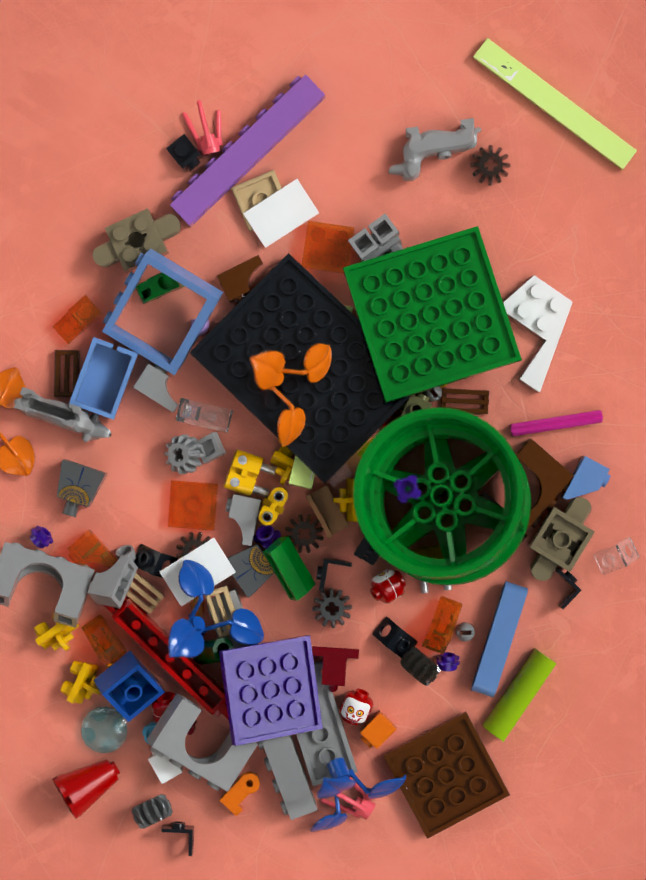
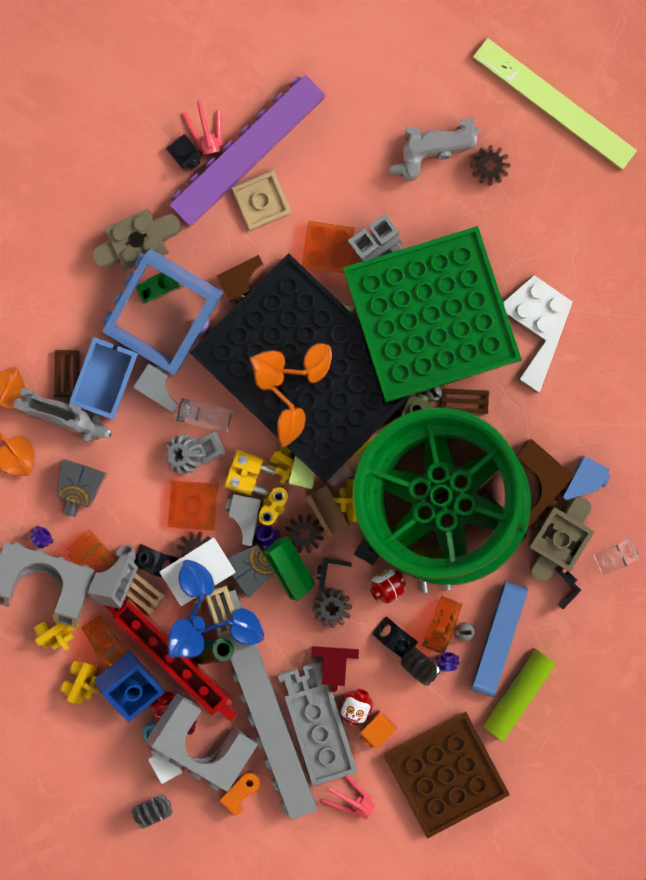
clear orange arch [52,295,104,344] -> none
red cone [52,760,120,819] -> none
clear light blue dish [81,707,128,753] -> none
black bracket [161,821,194,856] -> none
plate [219,635,323,746] -> none
white sticker [243,179,319,248] -> none
blue plant [310,758,407,832] -> none
dark purple plate [394,475,421,503] -> none
dark pink axle [510,410,603,436] -> none

